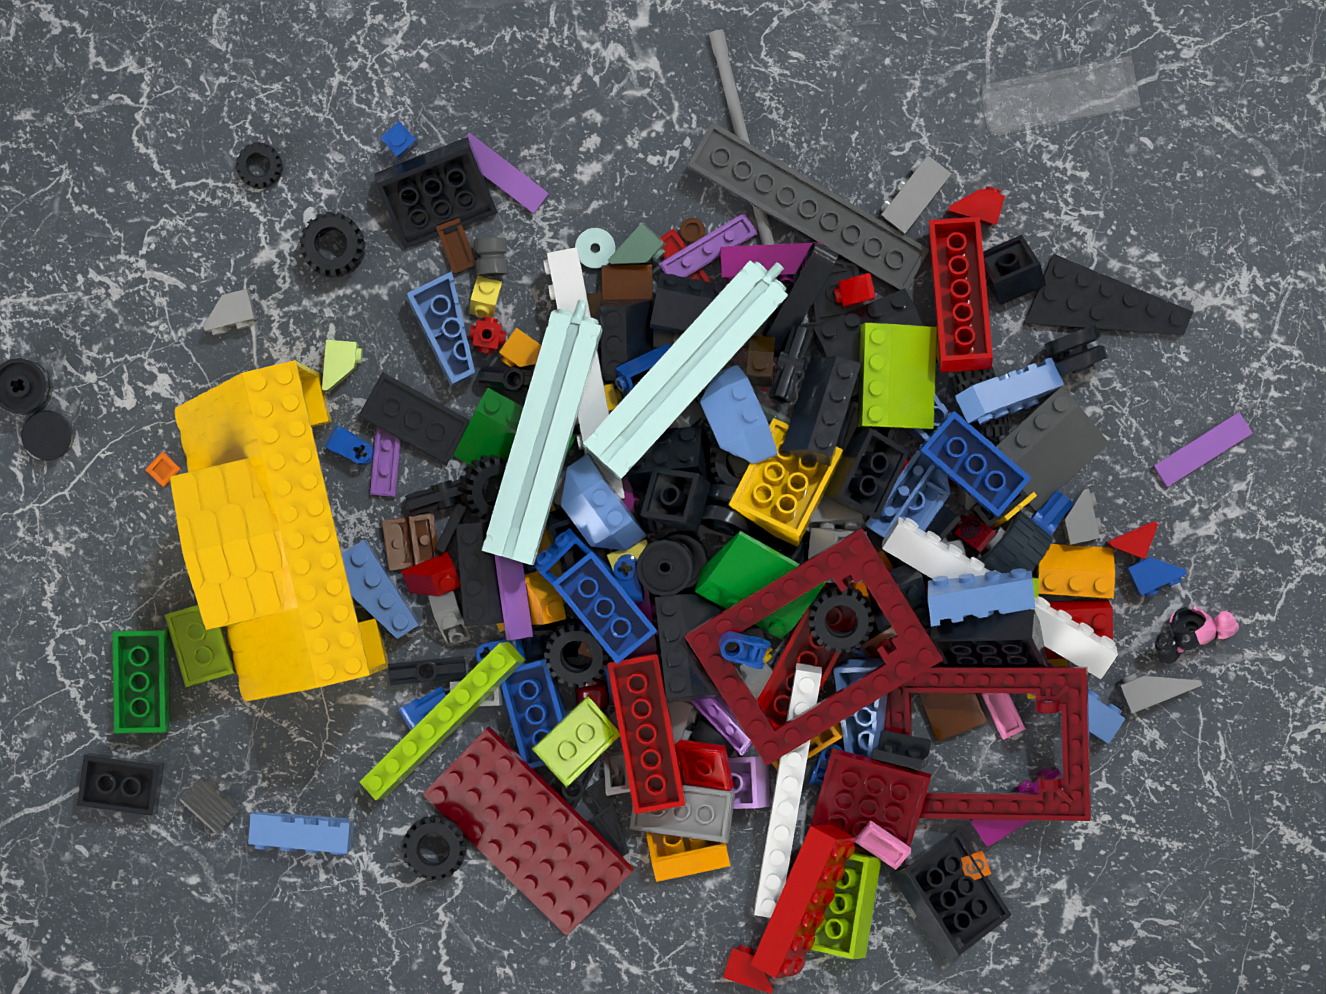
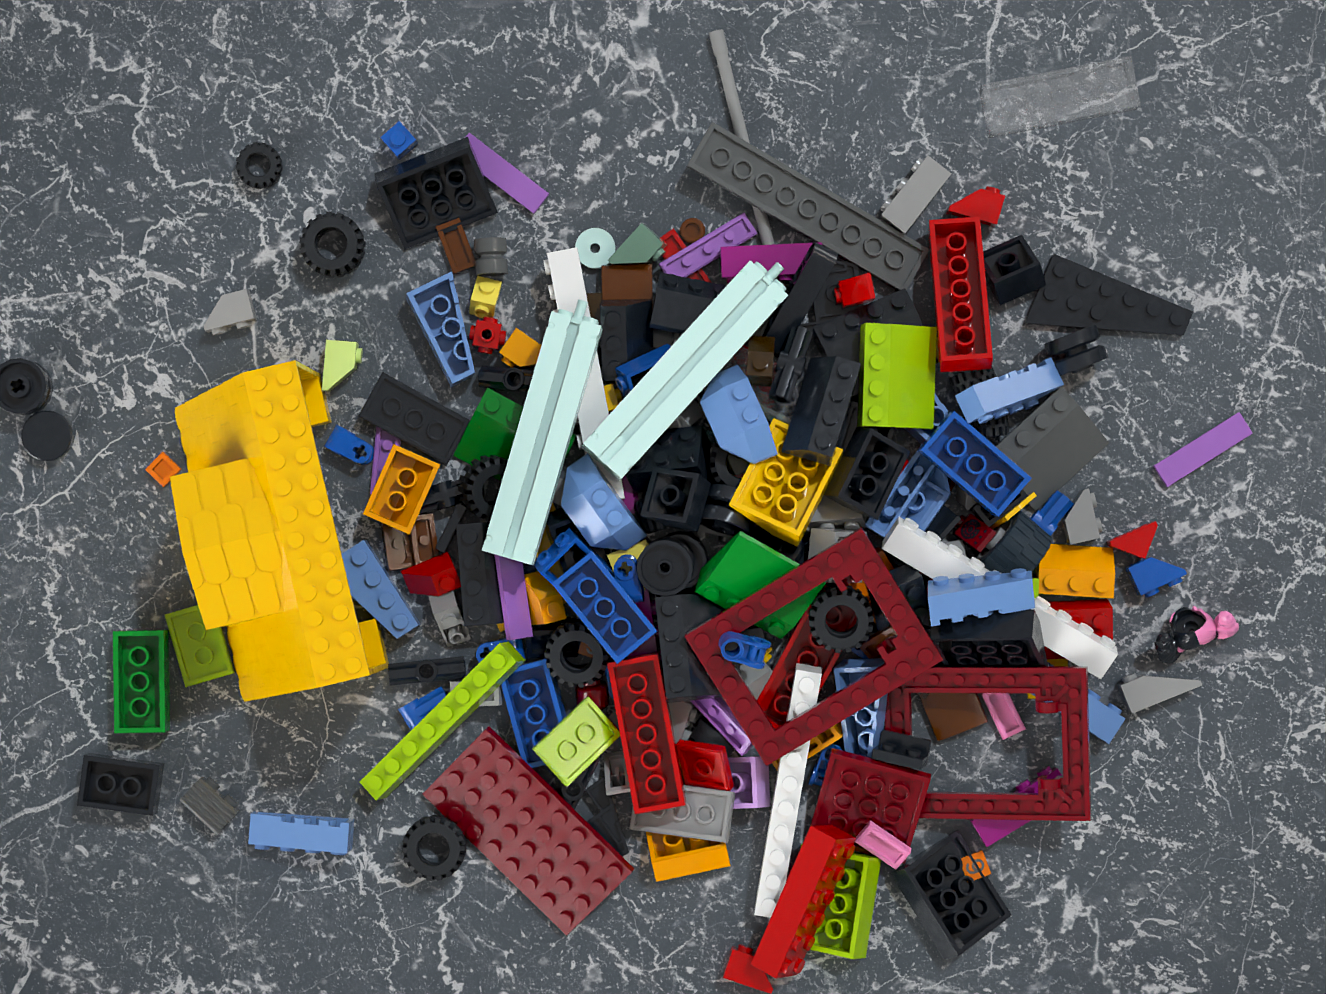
none -> light orange slope [363,444,440,535]

